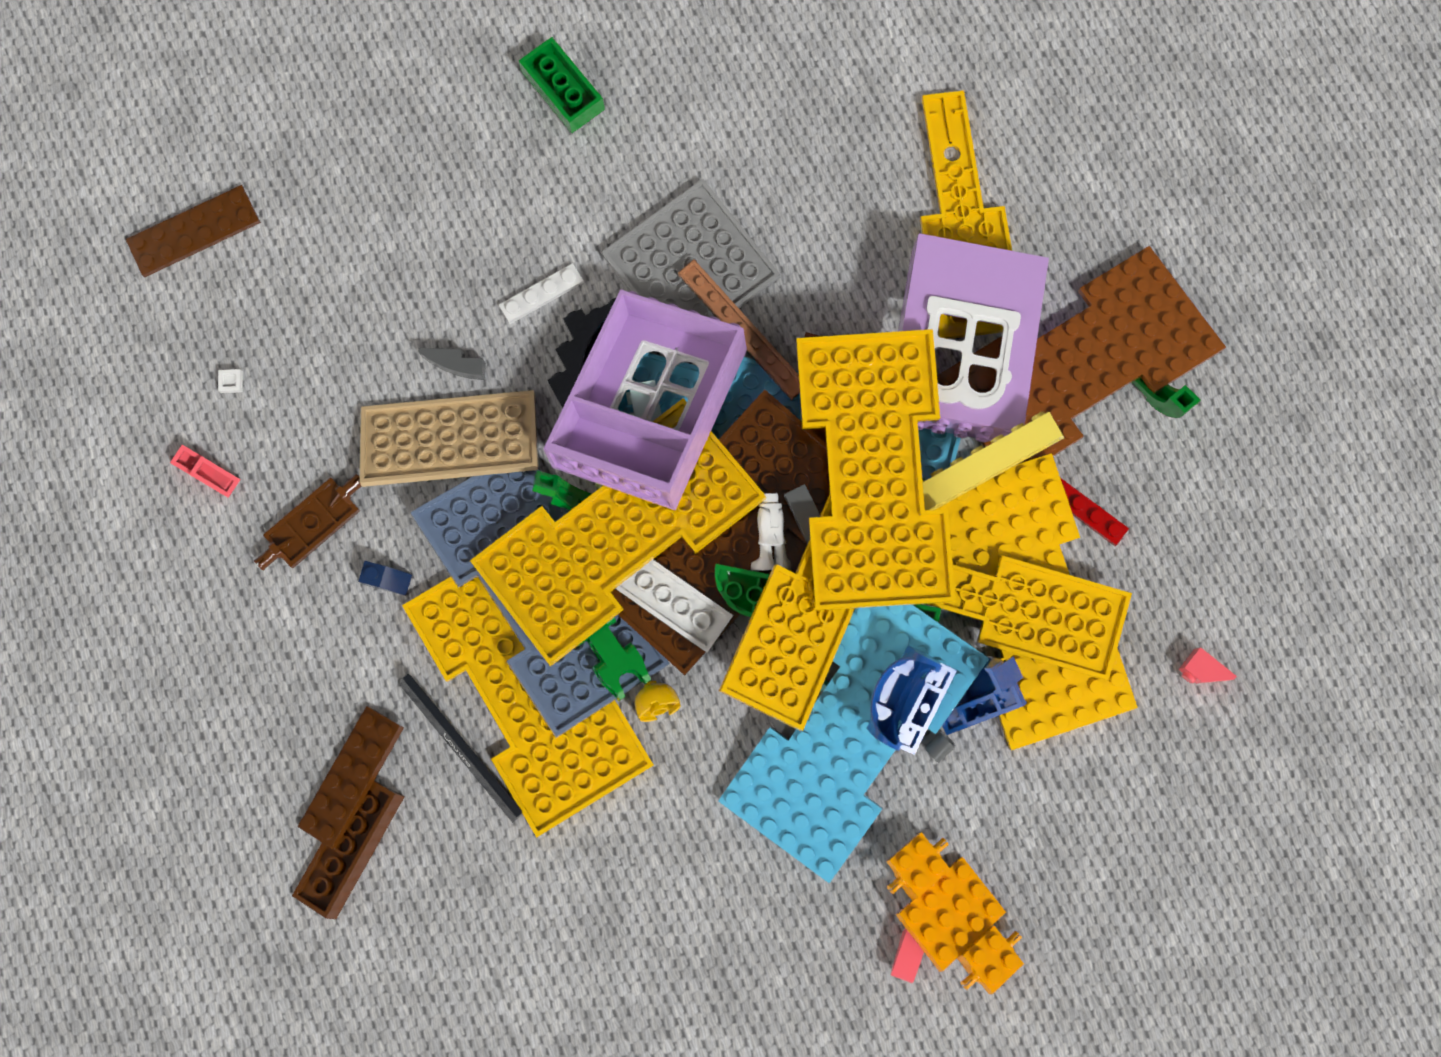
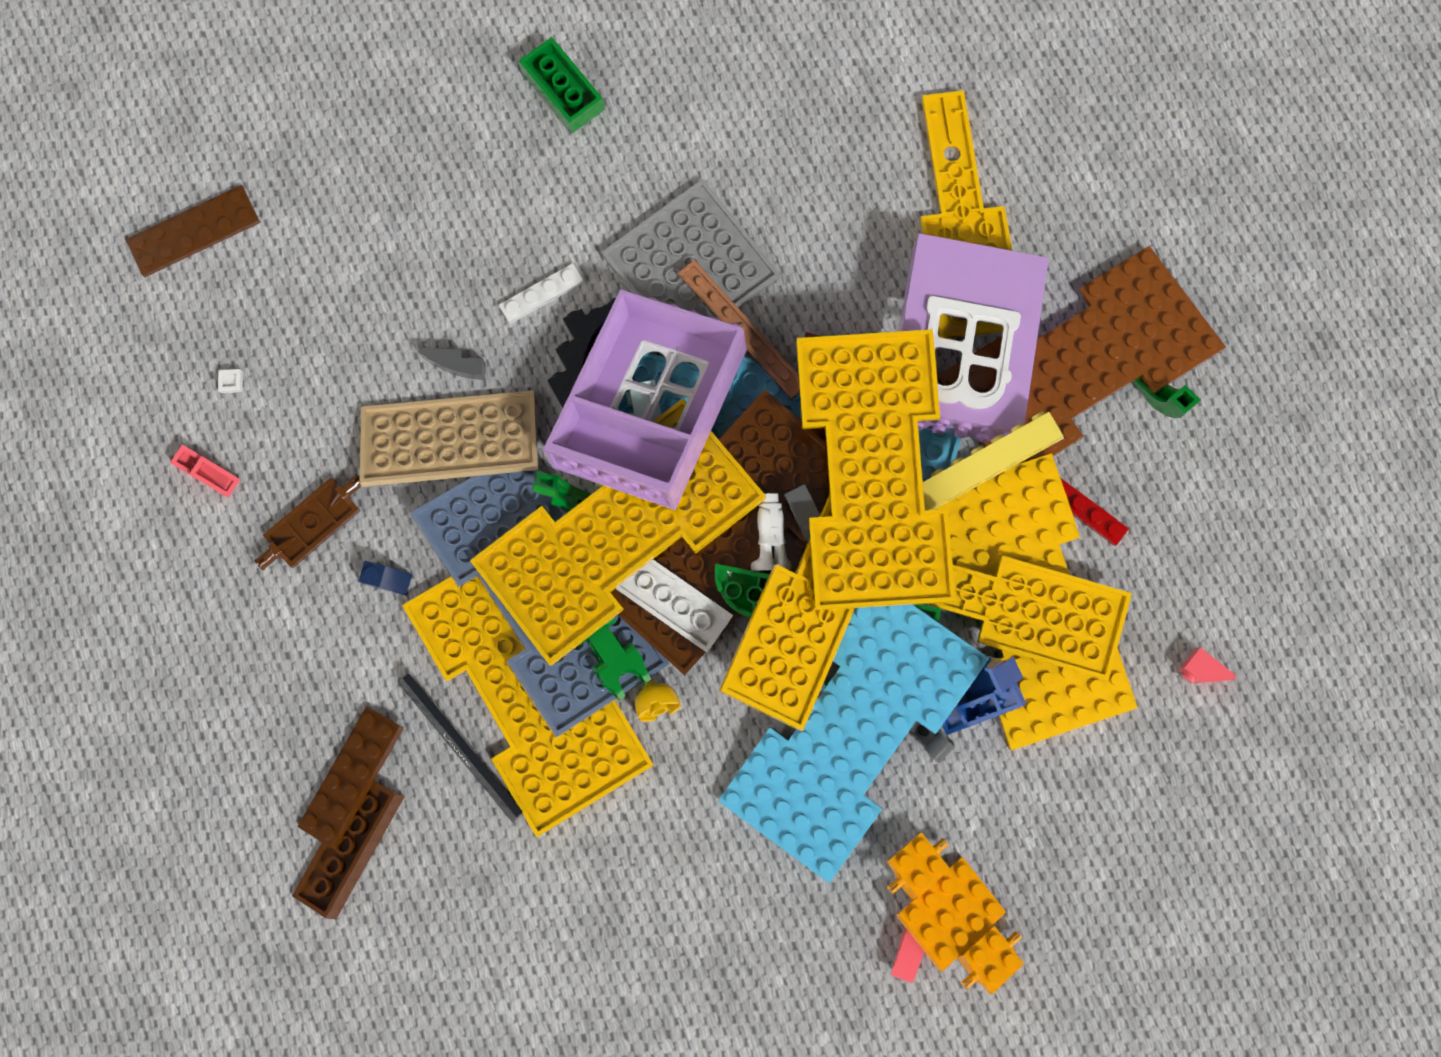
blue piece [866,645,957,754] -> none

